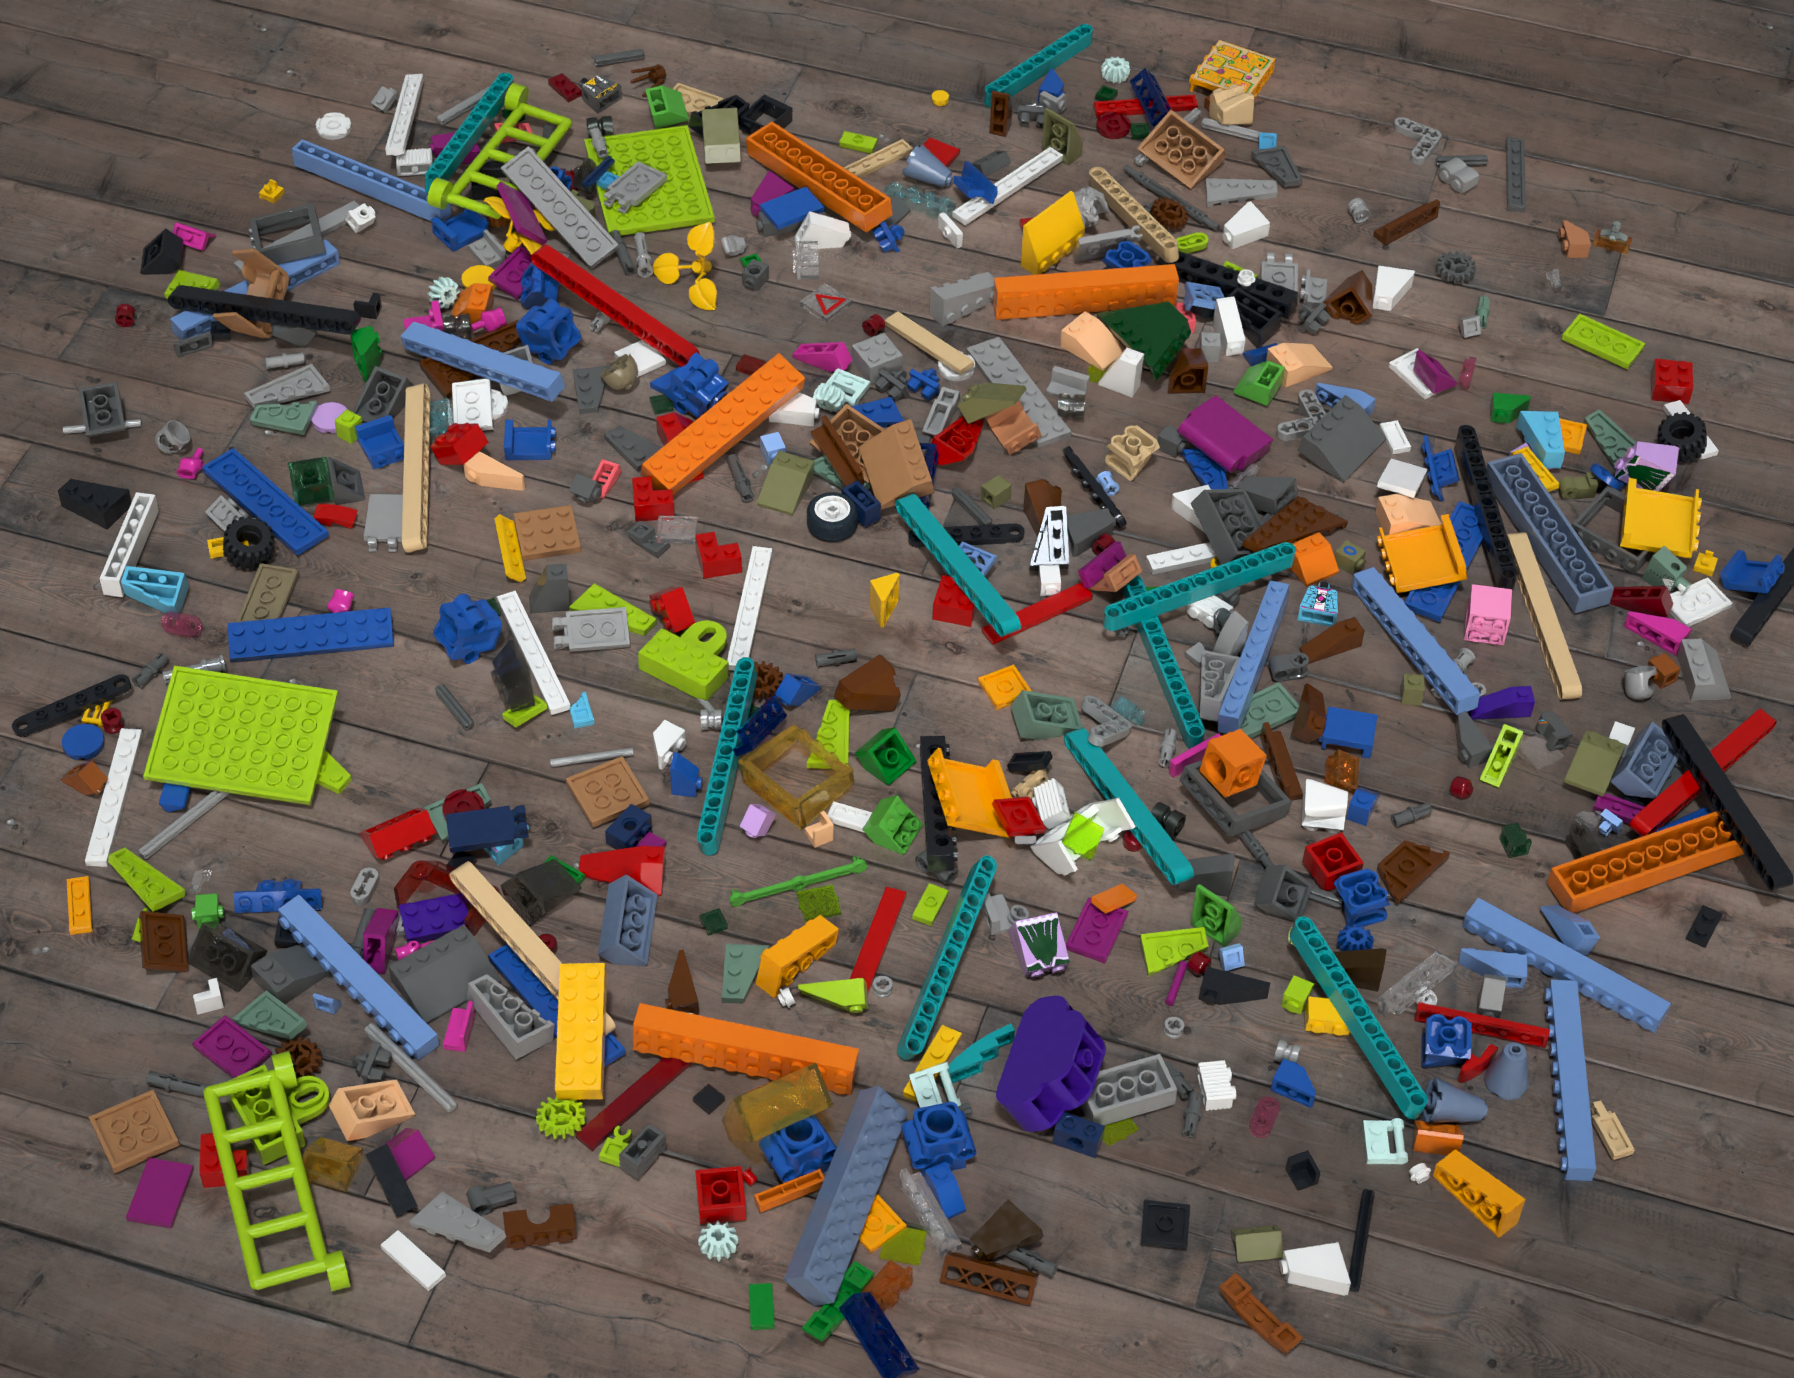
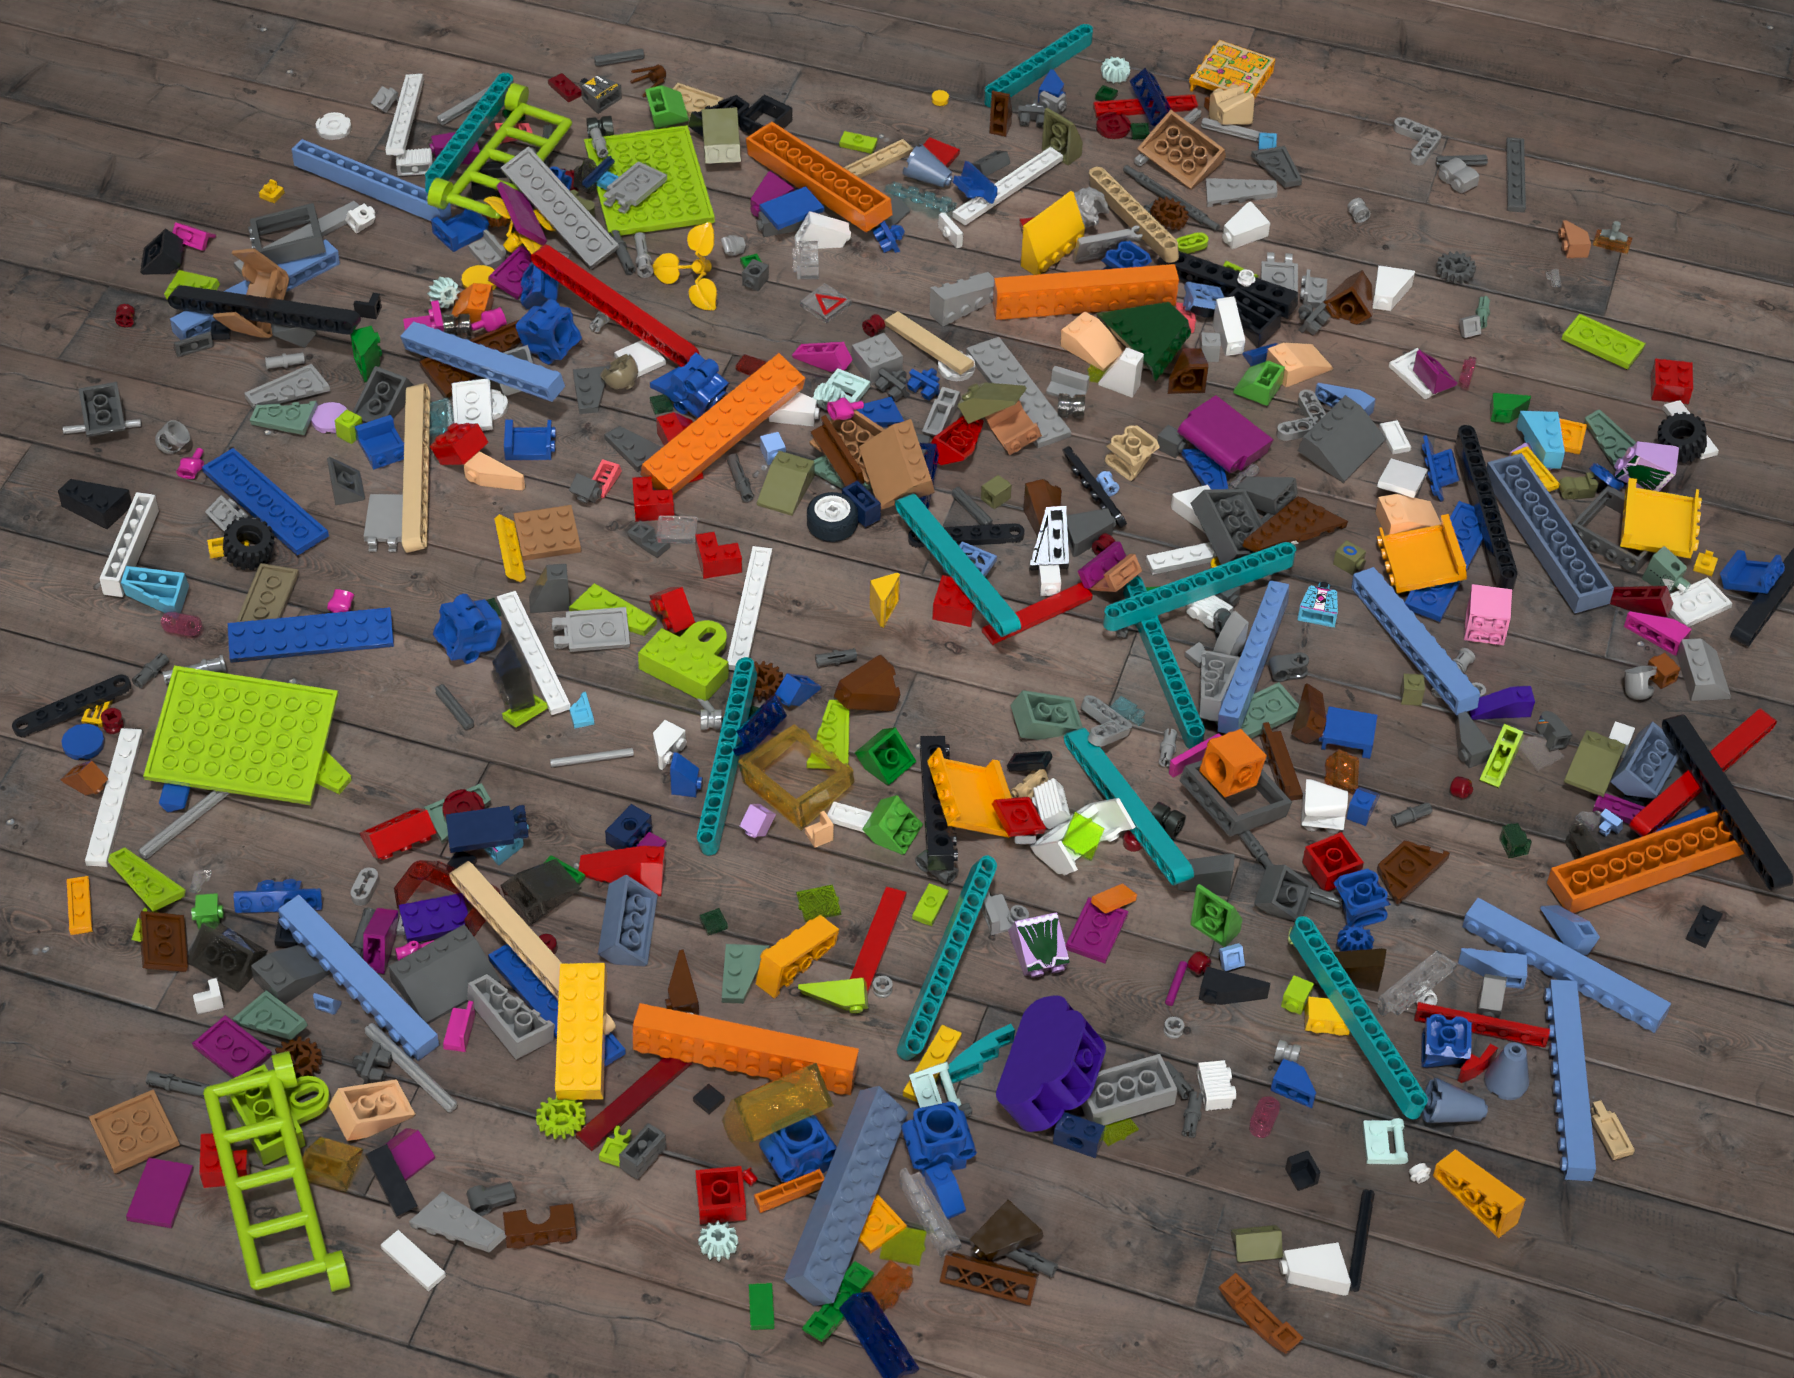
clear green brick [288,457,334,506] -> none
red slope [313,504,358,529] -> none
medium nougat plate [566,756,650,828] -> none
bright green piece [729,856,867,907] -> none
white plate [777,988,795,1009] -> none
light orange tile [978,664,1032,710] -> none
lime wing [1140,927,1208,977] -> none
black plate [1140,1200,1190,1250] -> none
orange slope [1290,532,1339,587] -> none
reddish brown slope [1299,617,1365,664] -> none
reddish brown fence [1373,199,1440,246] -> none
orange slope [1413,1120,1464,1155] -> none
tan beam [1507,532,1582,700] -> none
none -> dark pink piece [827,397,864,420]

